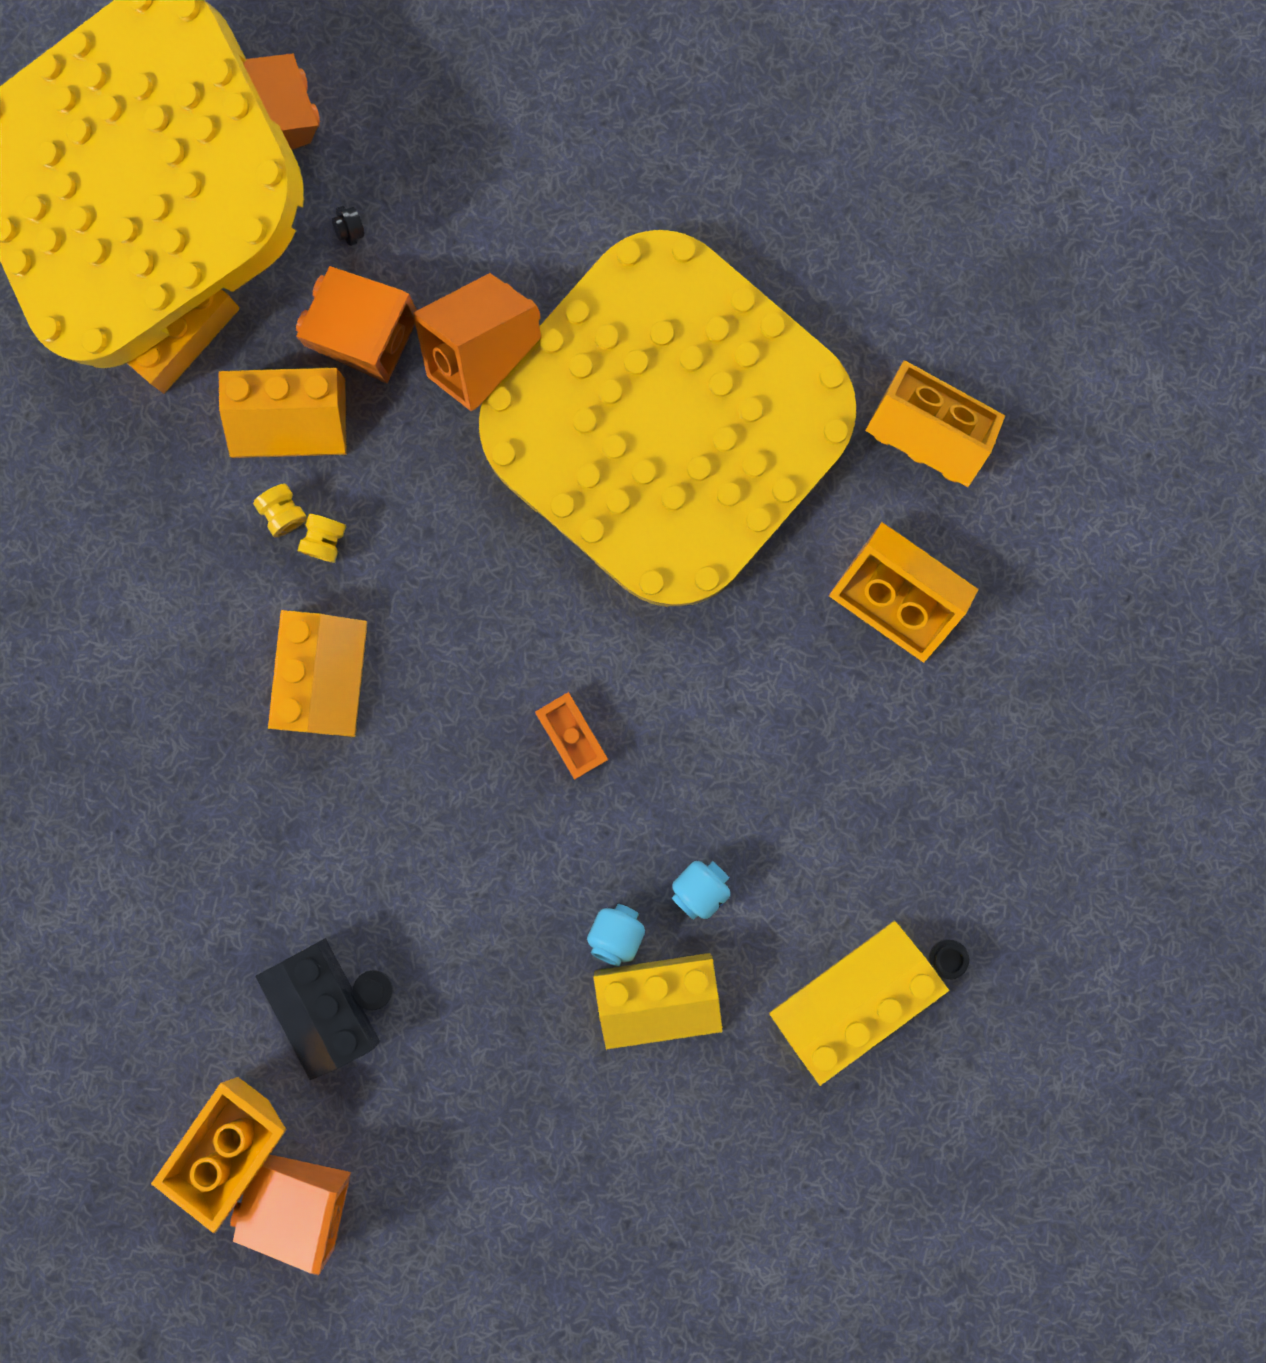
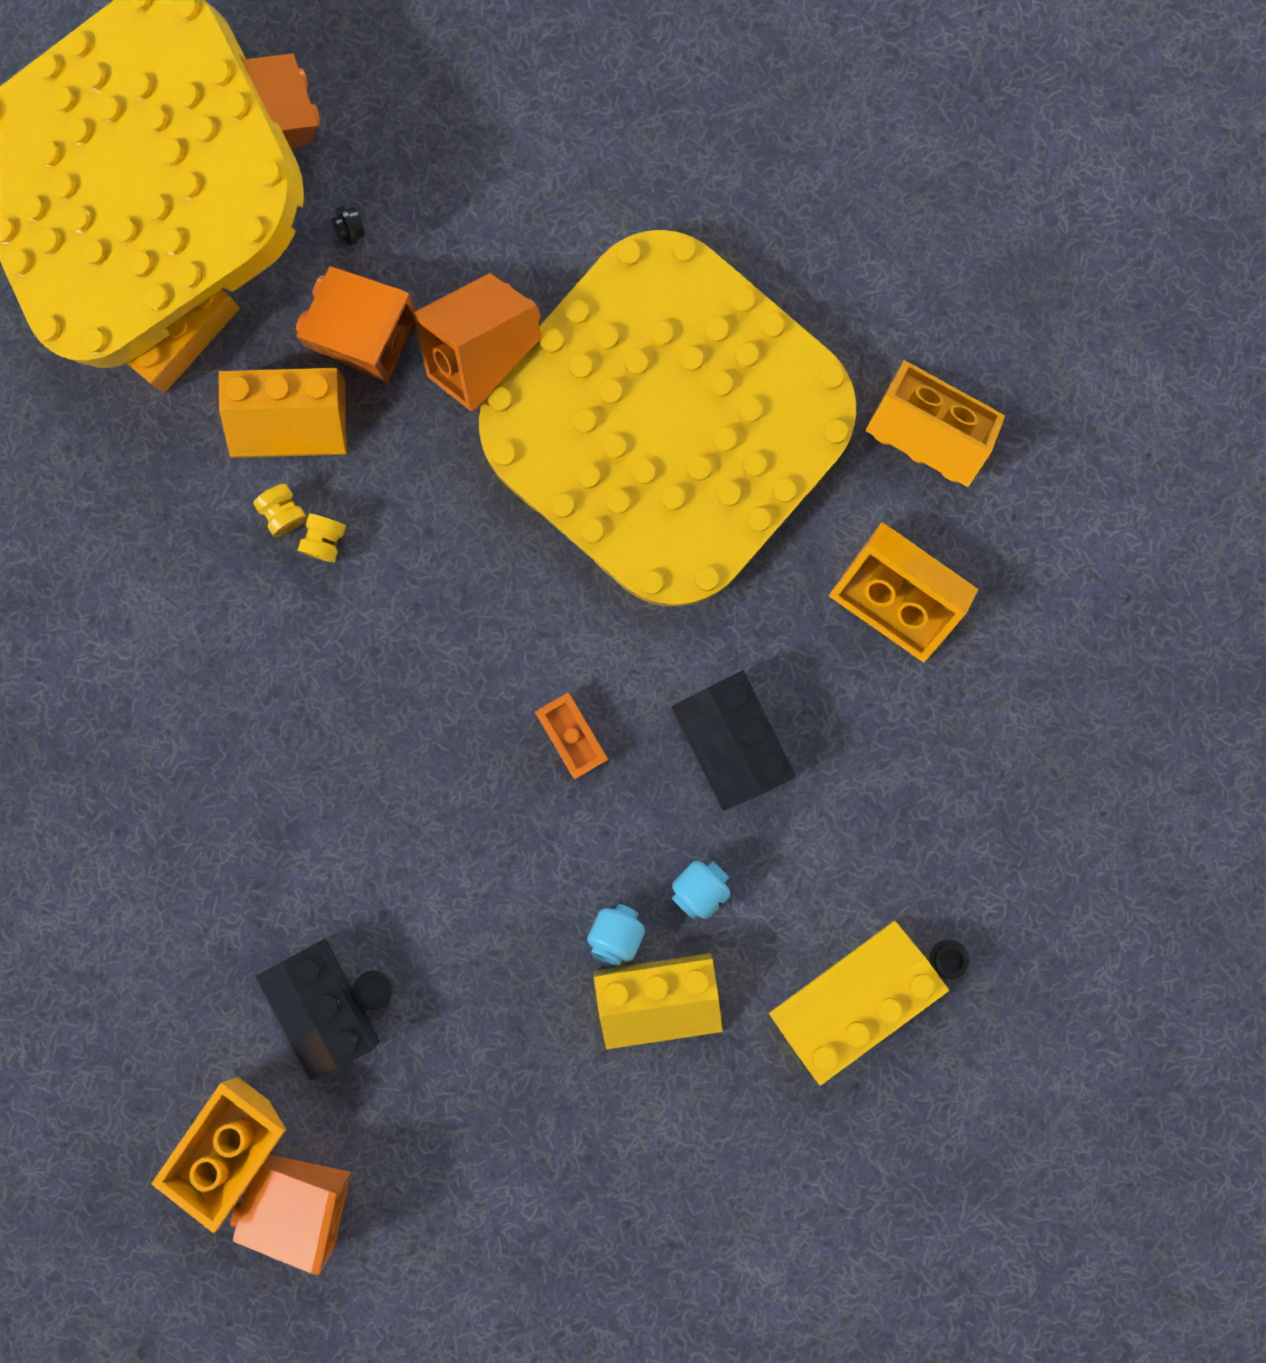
light orange slope [268,610,368,737] -> none
none -> black slope [671,670,797,811]

